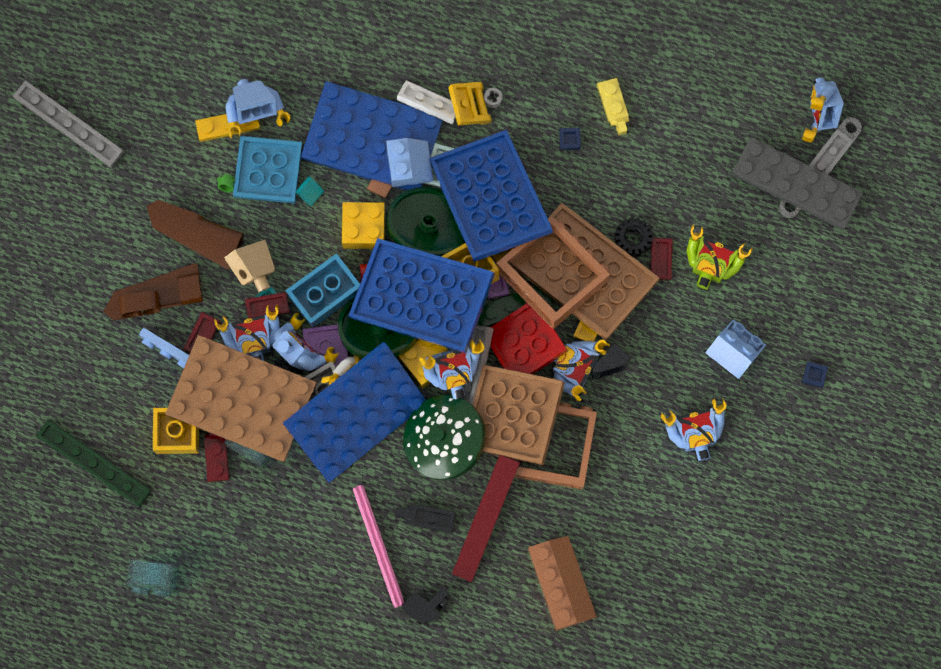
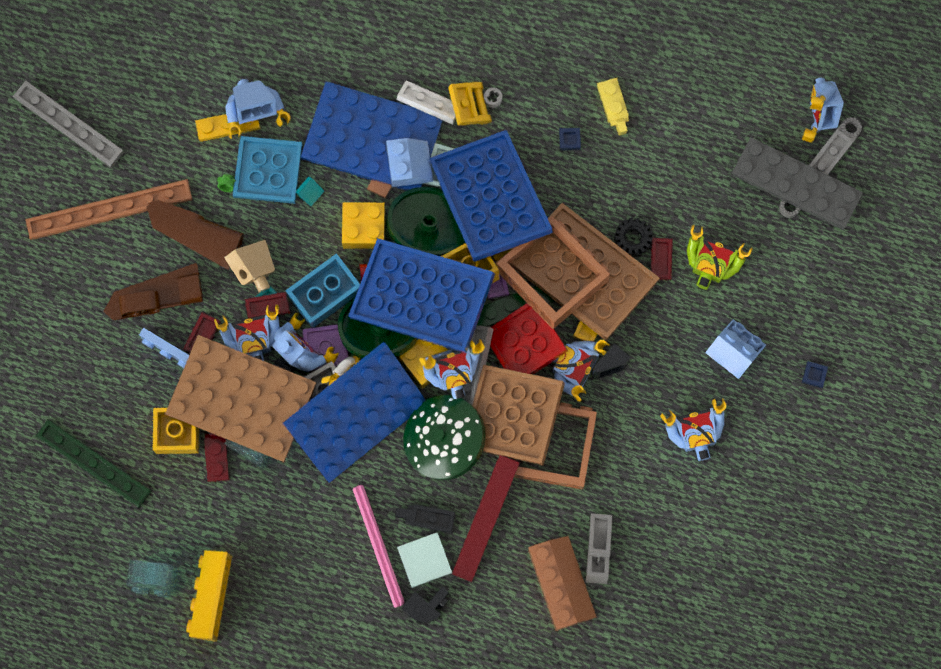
none -> nougat tile [25,179,193,240]
none -> yellow slope [187,551,232,642]
none -> light aqua tile [397,533,452,588]
none -> light grey slope [586,513,612,584]

